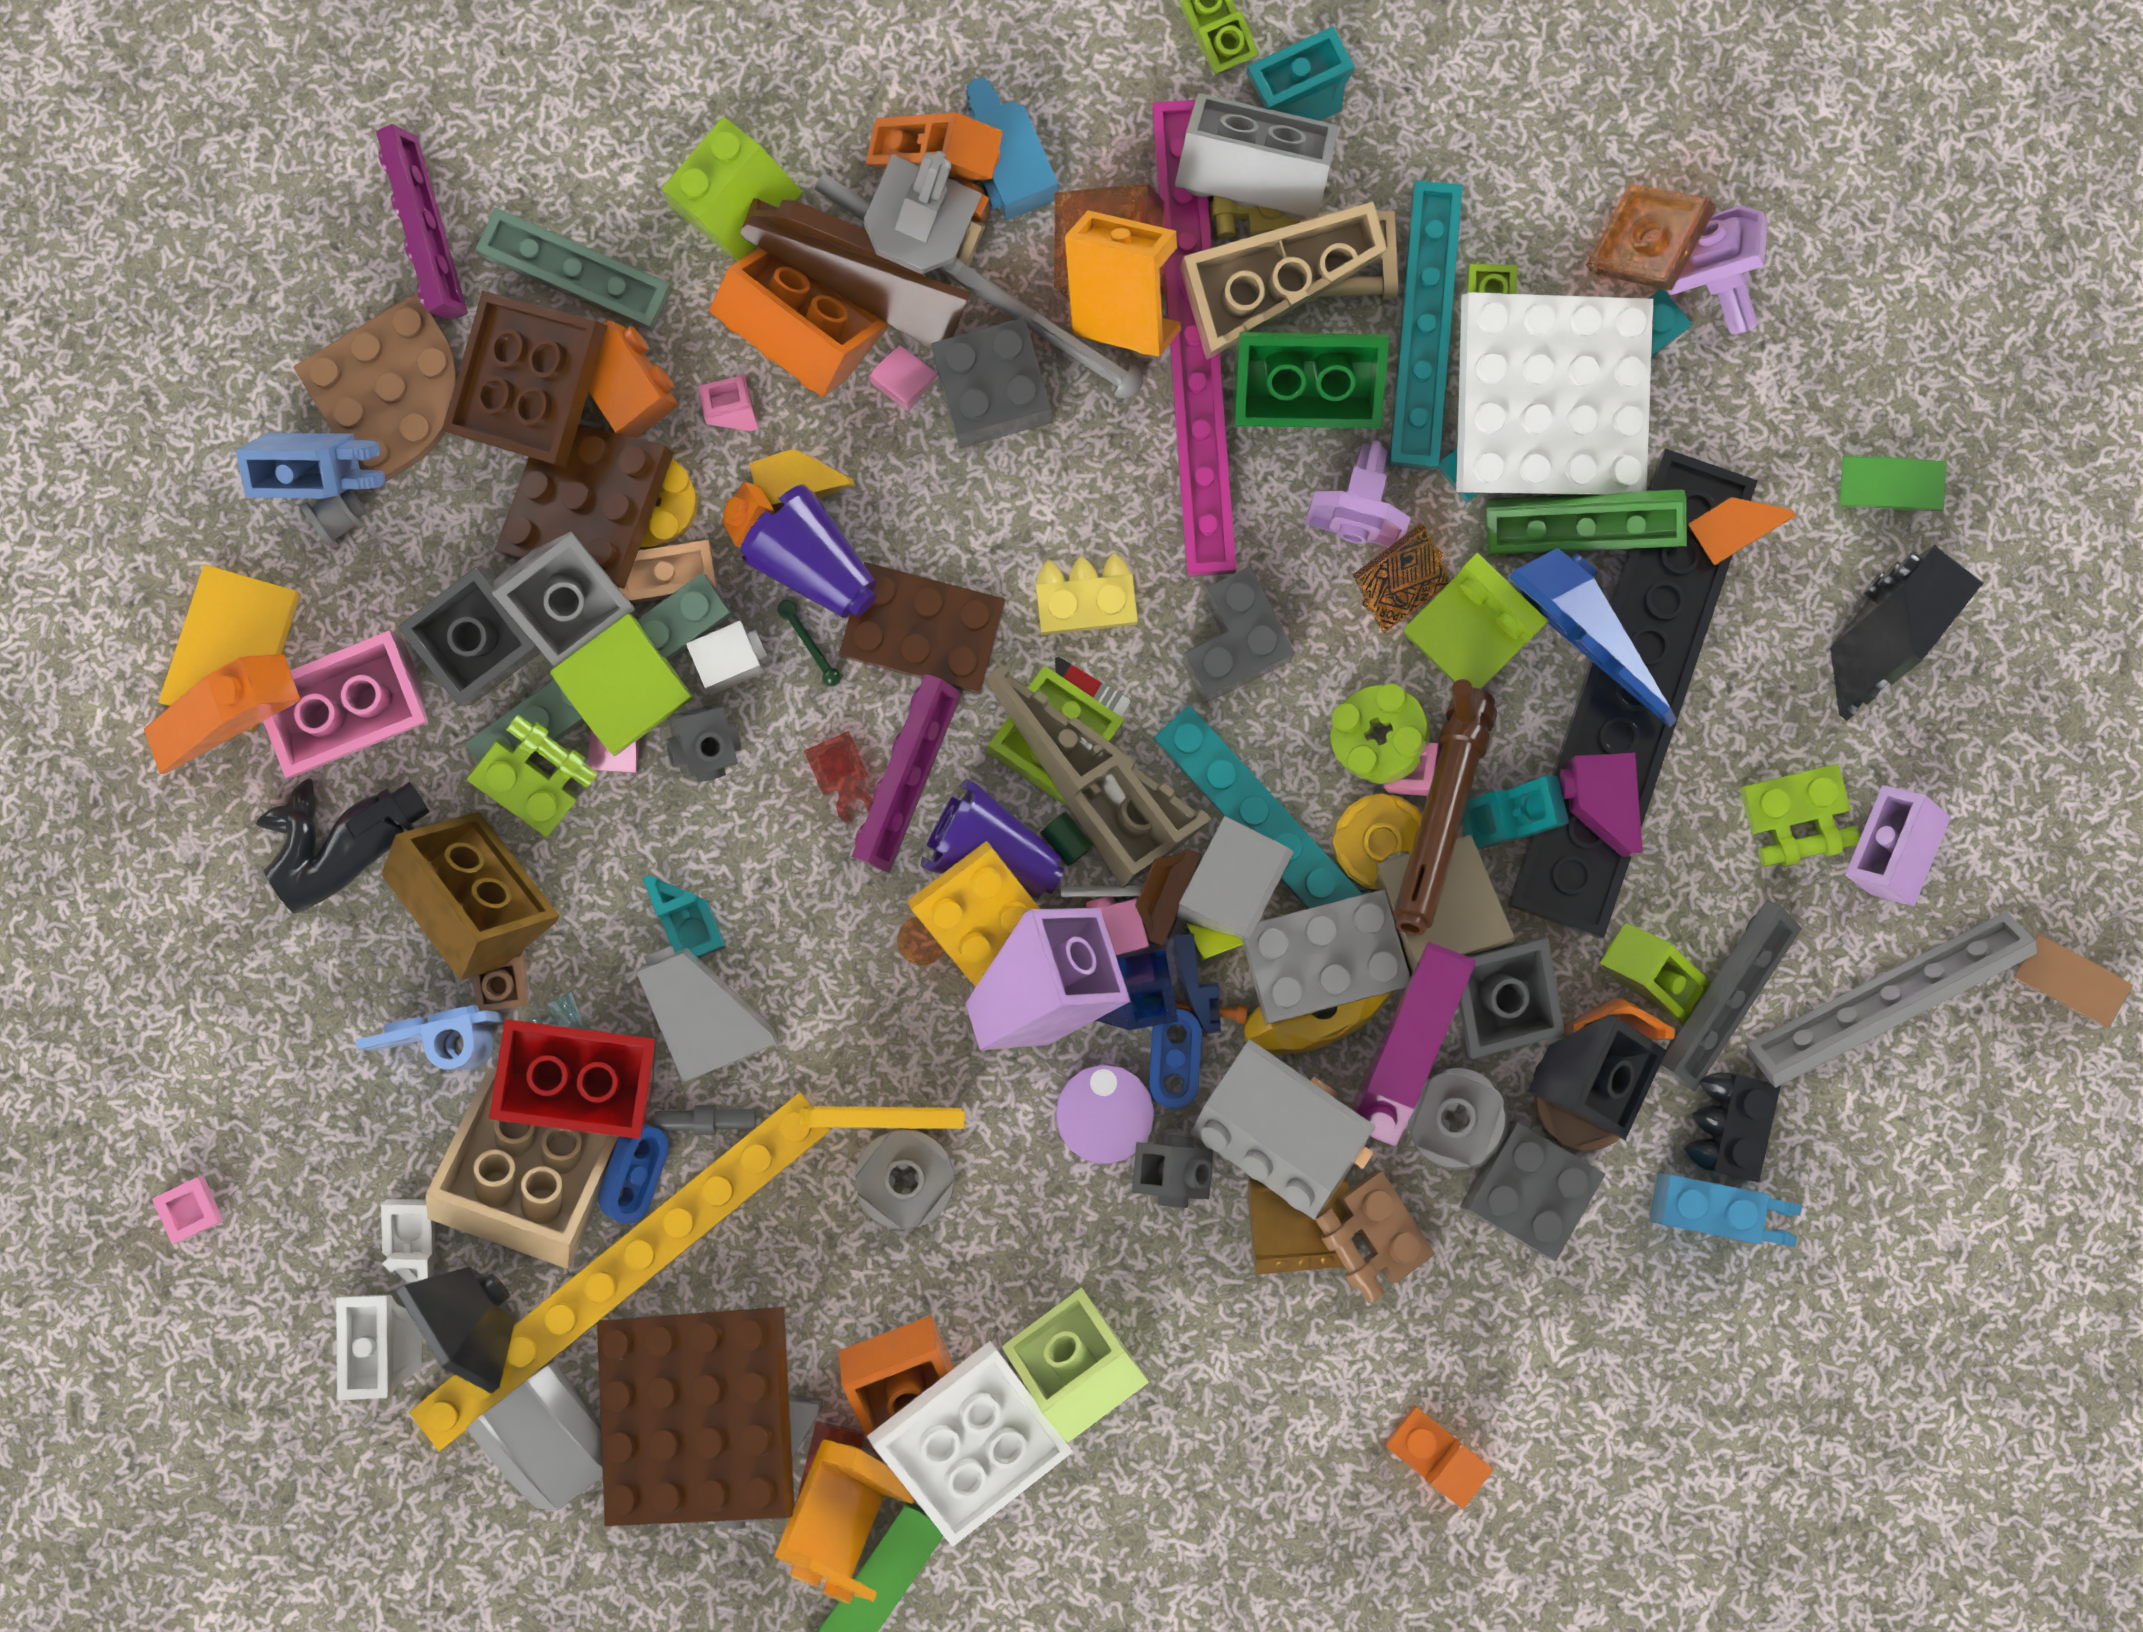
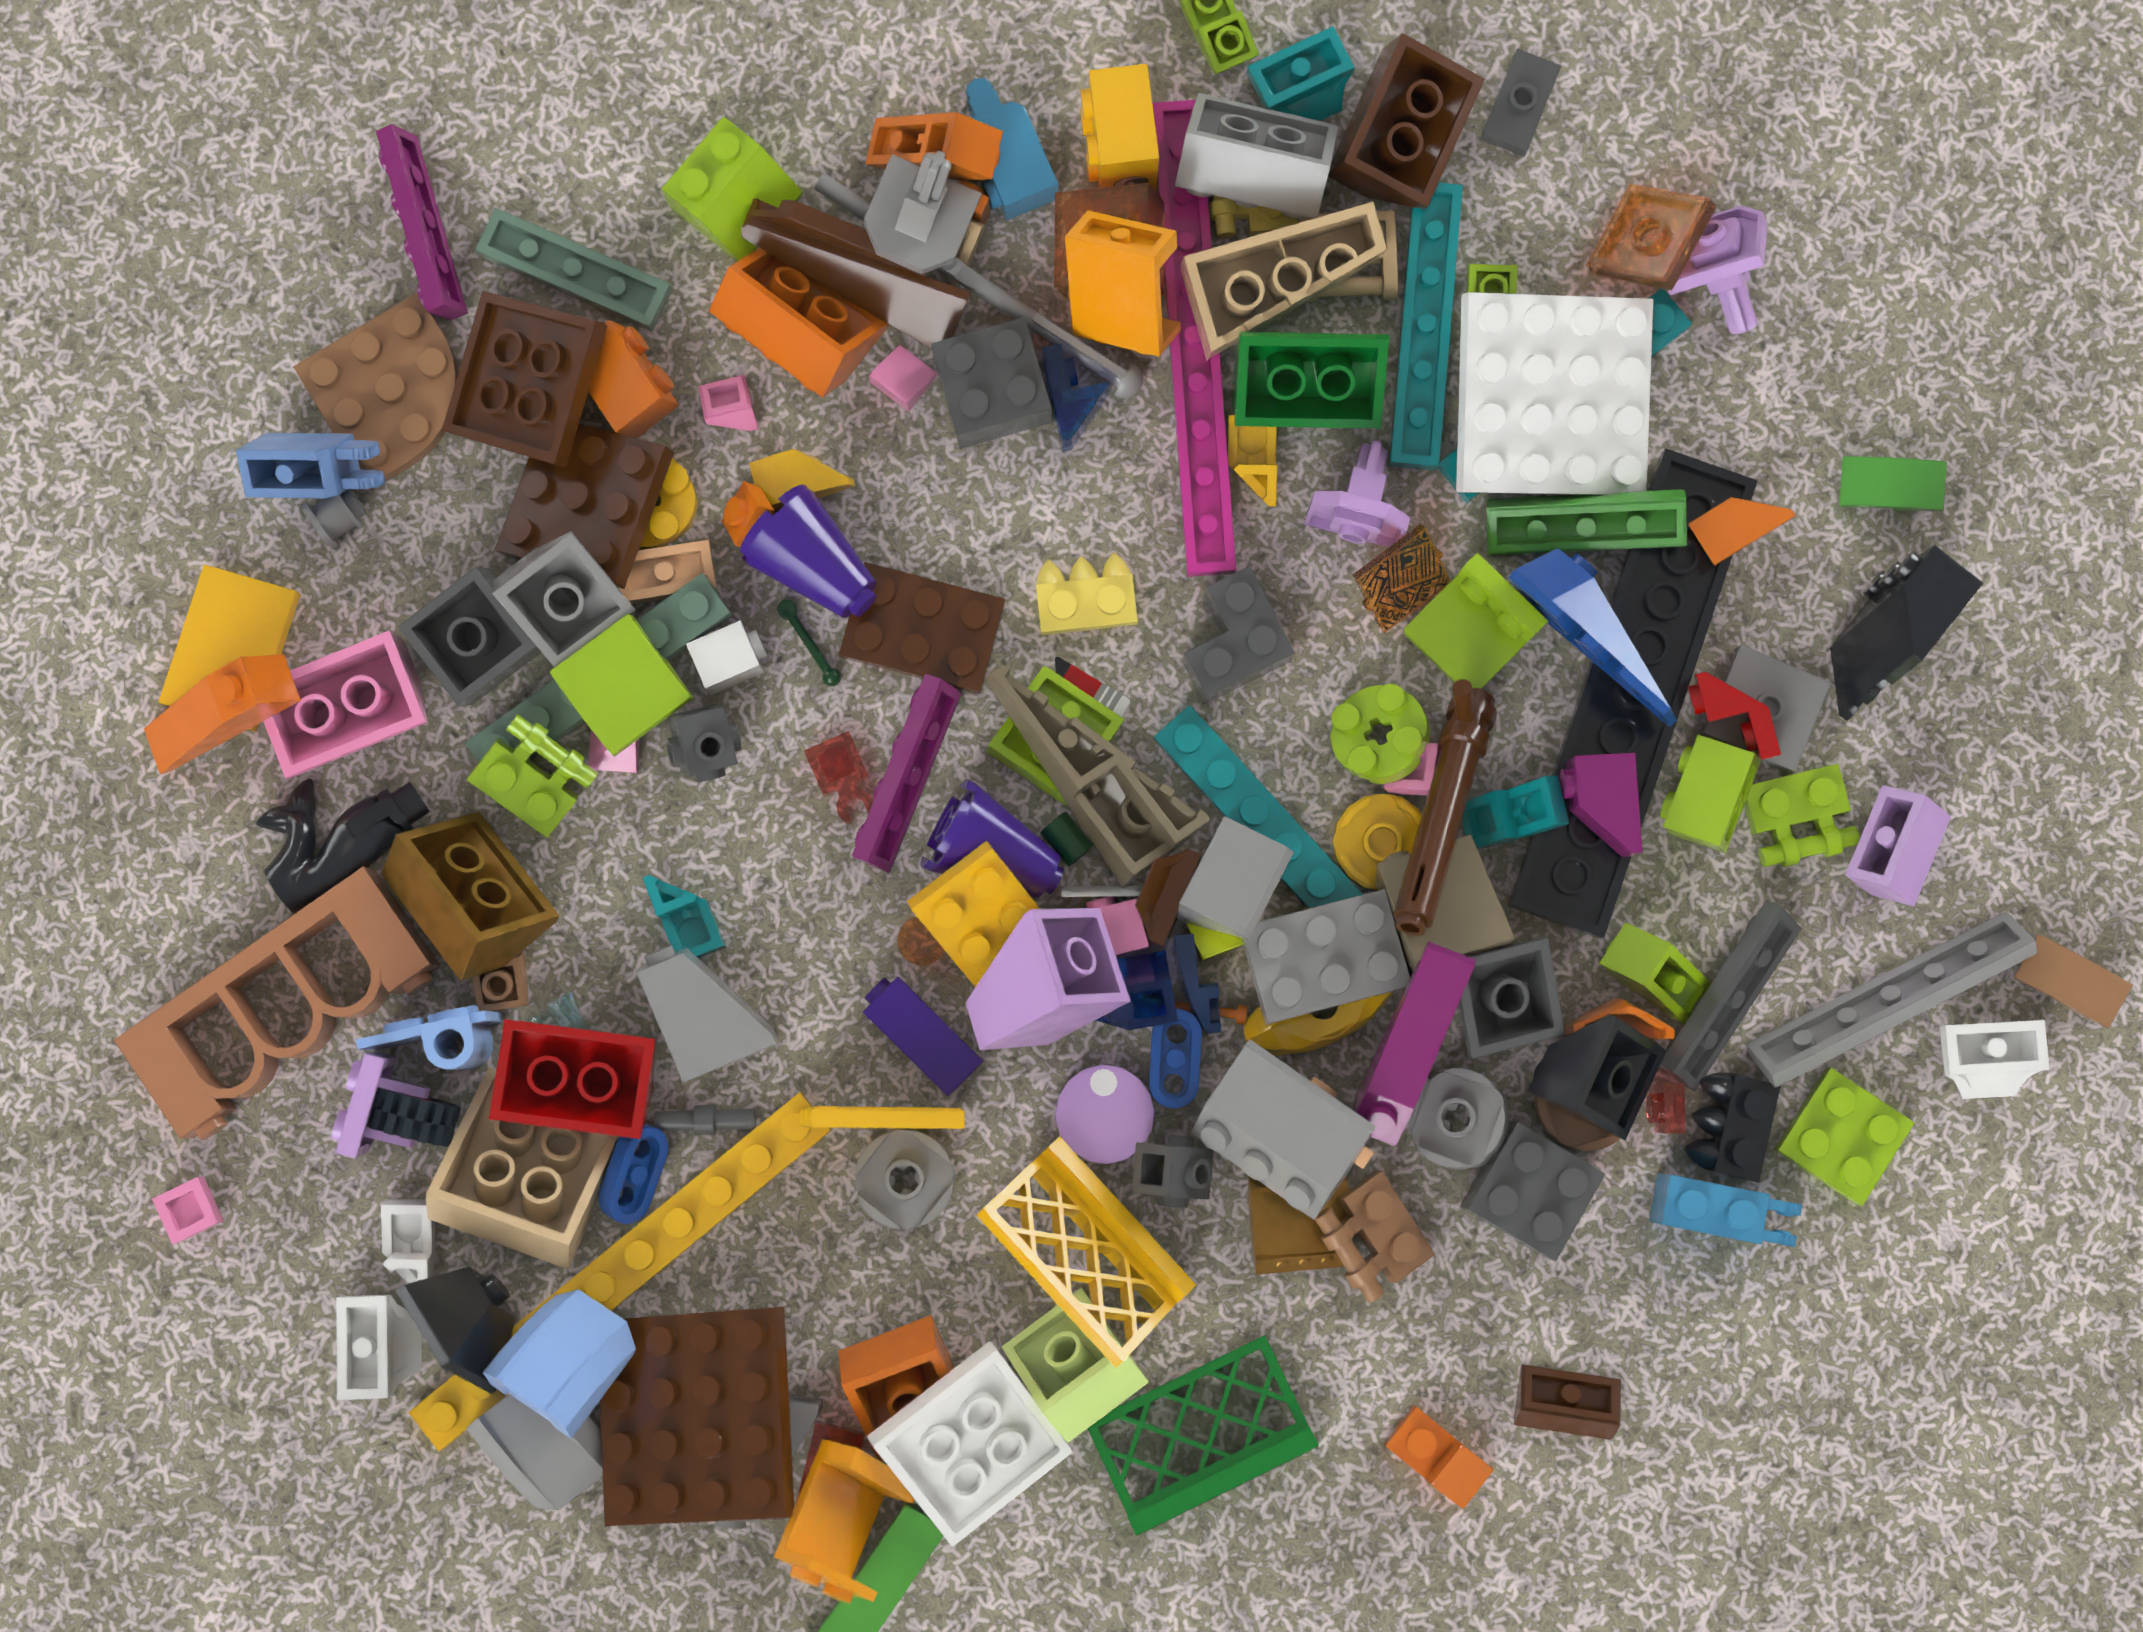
none -> nougat fence [114,867,441,1140]
none -> plate [331,1052,461,1158]
none -> light blue slope [483,1289,636,1439]
none -> dark purple brick [863,976,984,1097]
none -> yellow fence [976,1136,1196,1368]
none -> clear blue slope [1042,343,1110,452]
none -> yellow brick [1080,64,1159,197]
none -> green fence [1087,1335,1319,1536]
none -> yellow slope [1227,415,1277,507]
none -> reddish brown slope [1328,33,1485,209]
none -> dark grey plate [1480,48,1561,157]
none -> reddish brown slope [1514,1364,1621,1440]
none -> clear red plate [1646,1083,1686,1134]
none -> lime brick [1660,735,1761,853]
none -> red slope [1688,672,1781,760]
none -> light grey plate [1701,645,1831,774]
none -> lime plate [1774,1067,1915,1206]
none -> white slope [1939,1020,2050,1099]

